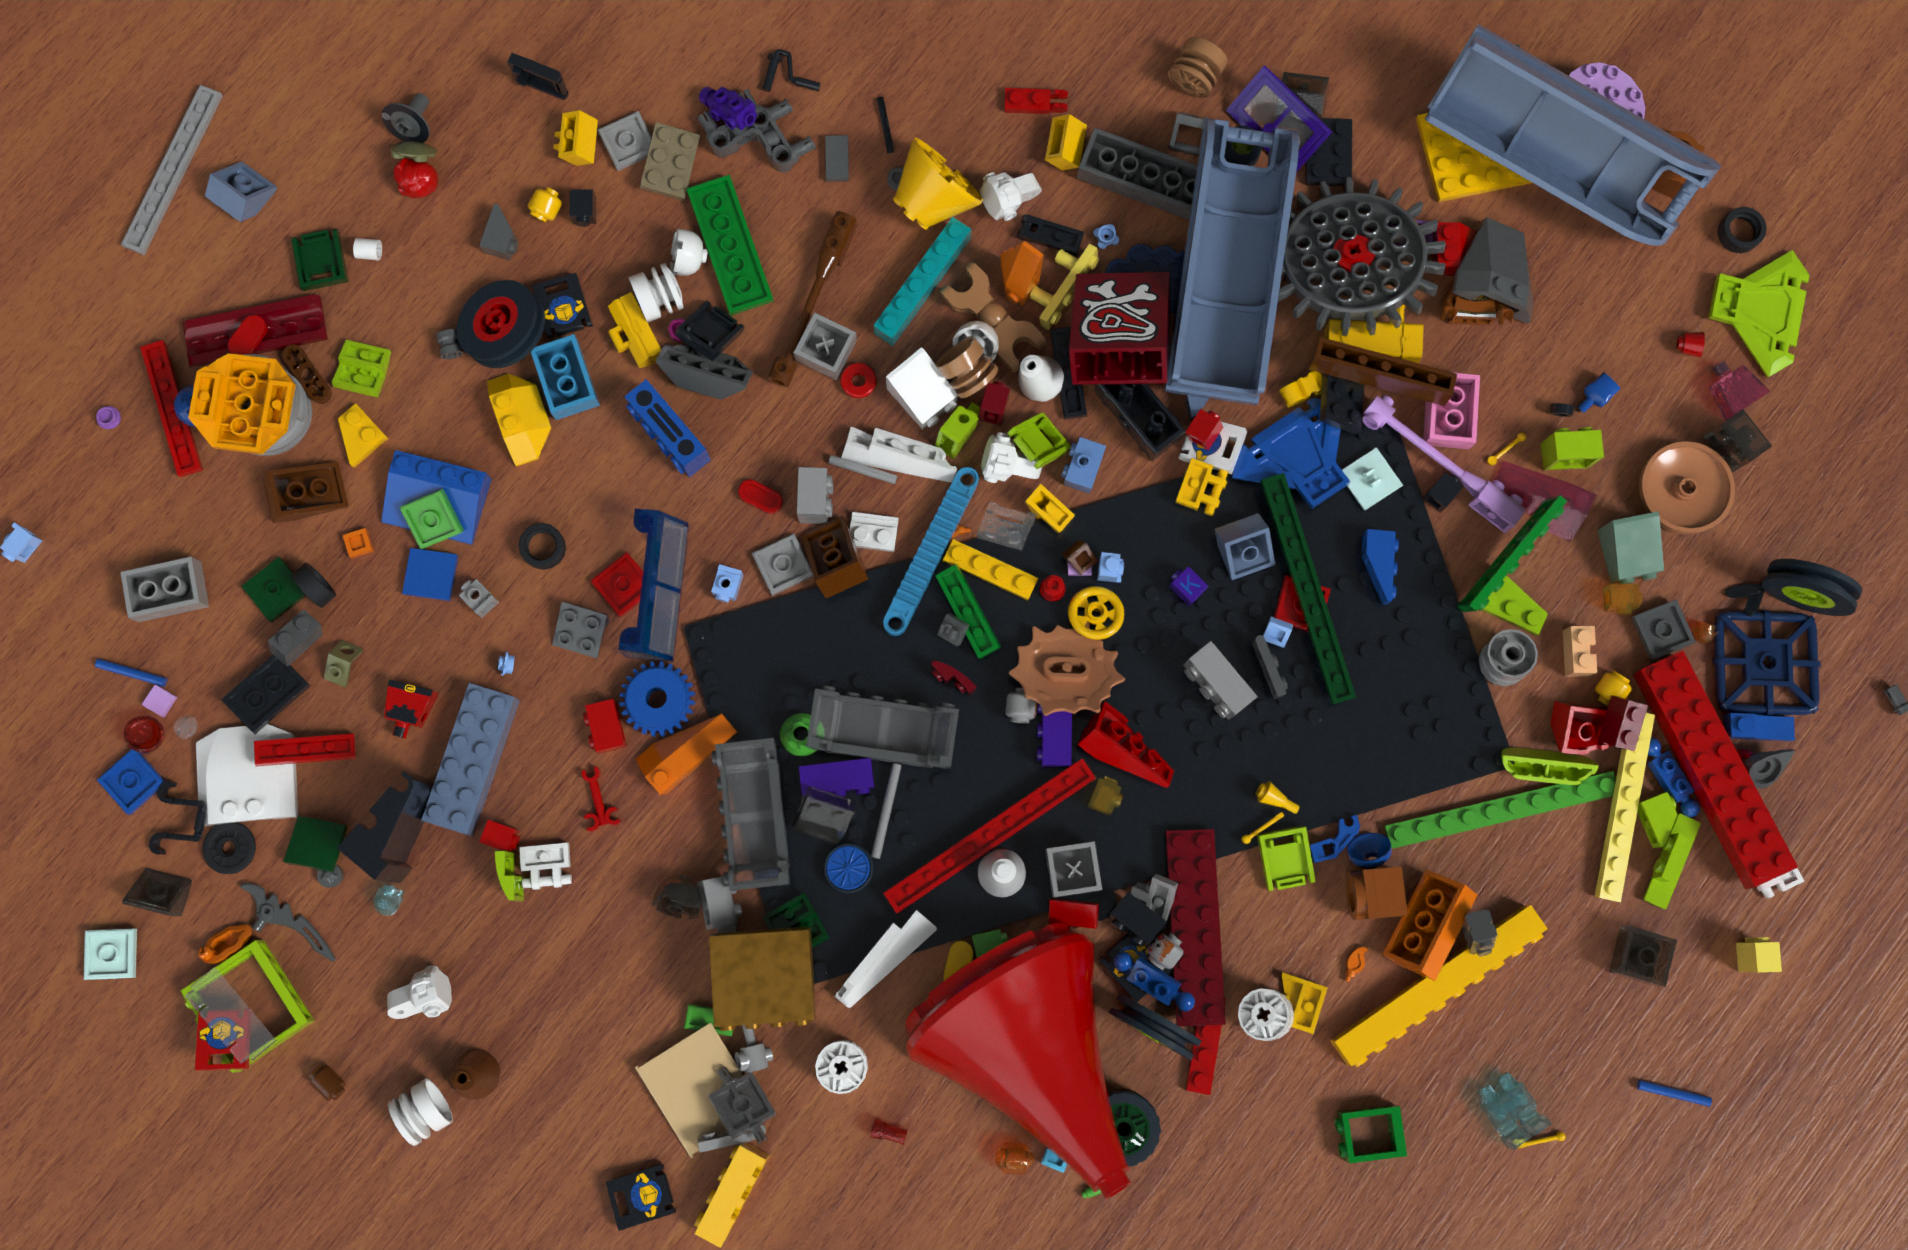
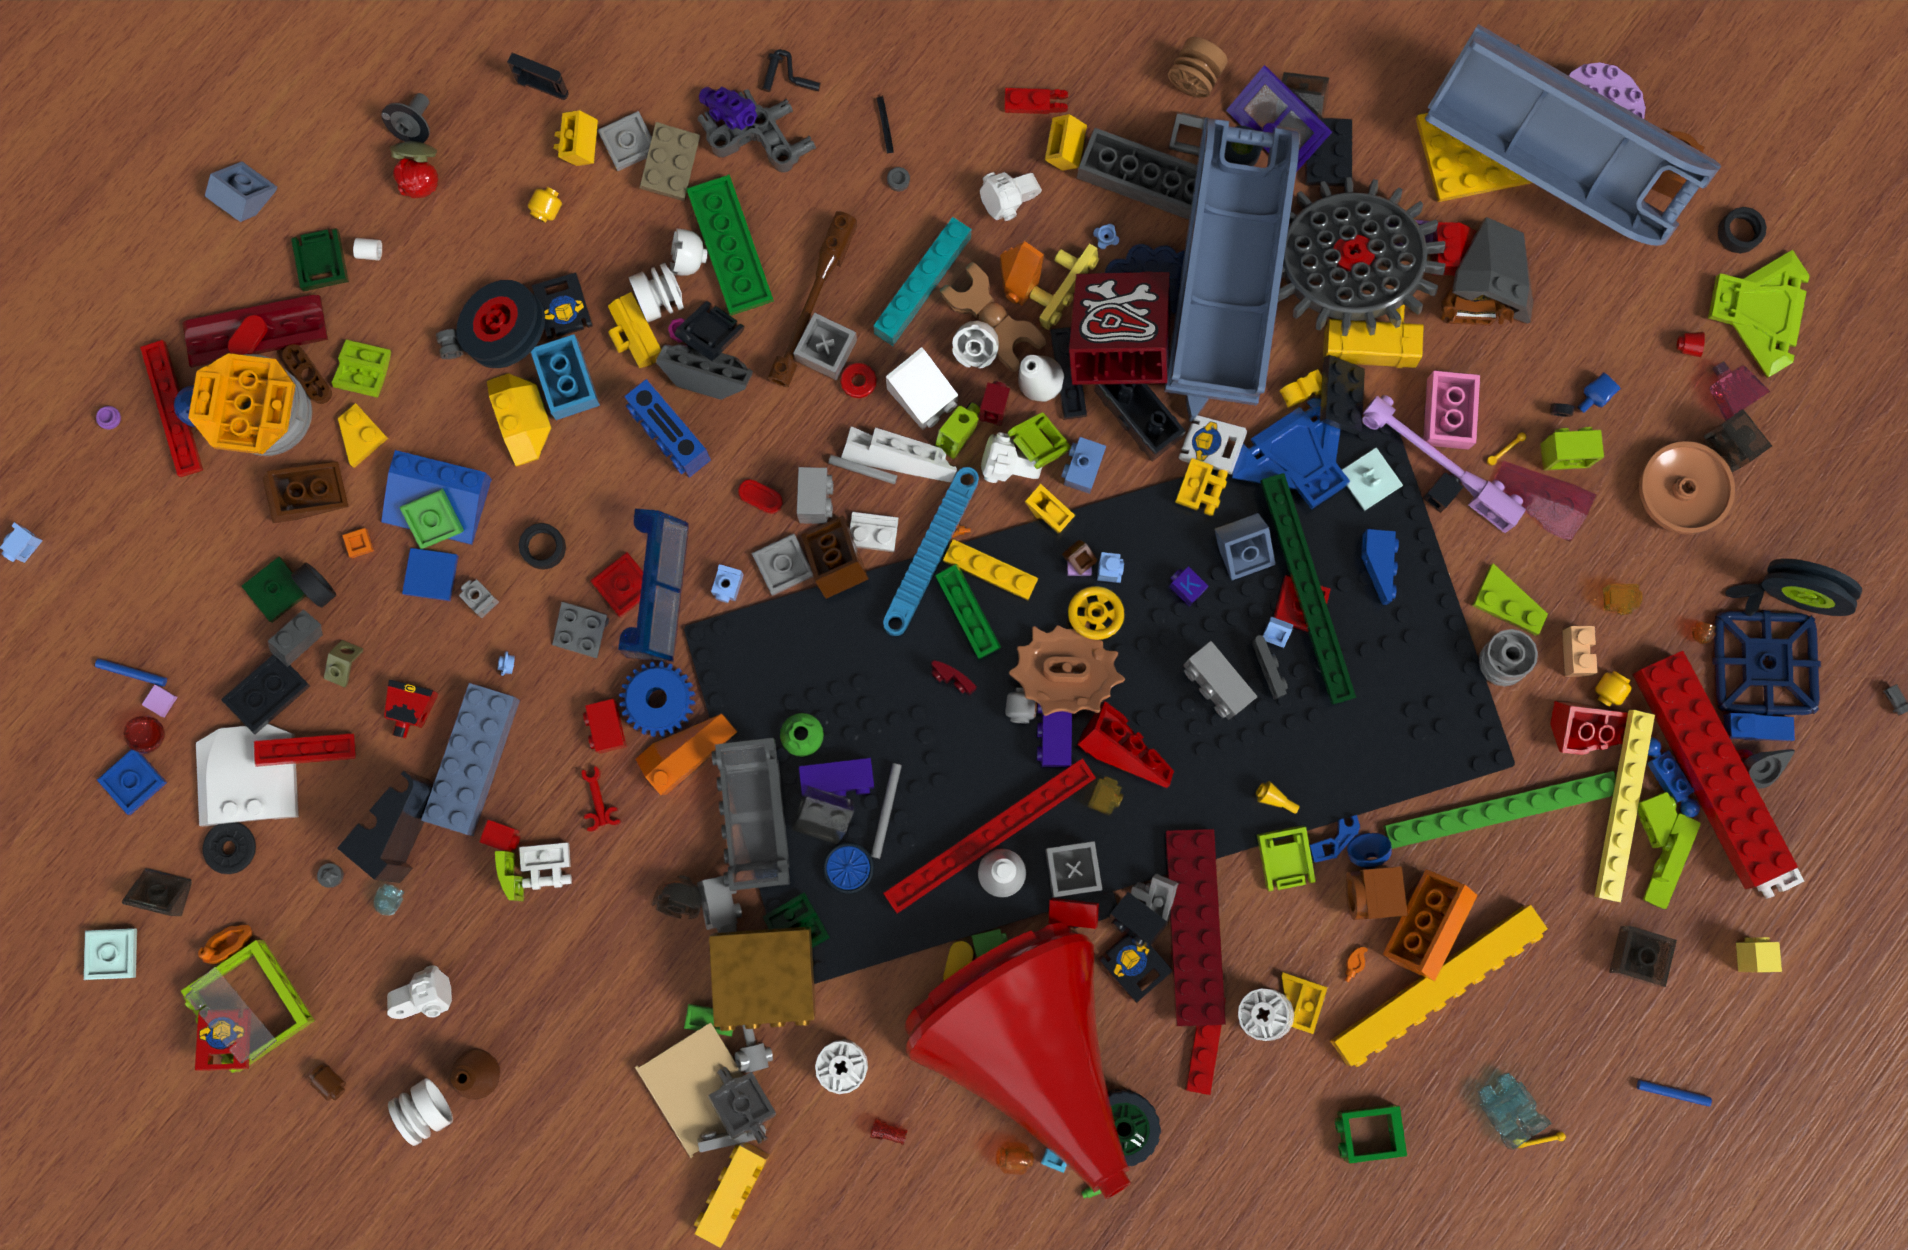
light grey brick [120,557,209,622] -> none
light grey tile [121,85,223,256] -> none
black piece [149,781,207,855] -> none
clear plate [174,716,197,740] -> none
dark grey piece [240,883,335,961] -> none
dark green slope [283,816,348,873] -> none
dark grey slope [479,203,518,261] -> none
black brick [569,189,596,227] -> none
black container [606,1164,676,1231] -> none
clear windscreen [806,686,959,769] -> none
dark grey tile [825,135,849,182] -> none
white wedge [835,910,937,1008] -> none
yellow cone [893,138,983,230] -> none
medium nougat wheel [936,336,999,398] -> none
dark grey tile [937,613,970,646] -> none
clear plate [977,501,1036,551] -> none
black plate [1016,214,1084,256] -> none
red hat [1040,575,1066,601] -> none
black wheel [1109,993,1202,1060] -> none
blue plate [1113,952,1195,1012] -> none
light grey head [1147,933,1183,970] -> none
red brick [1185,409,1223,451] -> none
yellow hinge [1241,812,1284,844] -> none
reddish brown brick [1309,337,1457,406] -> none
green plate [1457,495,1567,612] -> none
dark grey brick [1462,909,1498,957] -> none
lime brick [1501,747,1599,785] -> none
sand green slope [1597,511,1664,586] -> none
dark red brick [1598,695,1648,751] -> none
dark grey plate [1631,599,1696,661] -> none

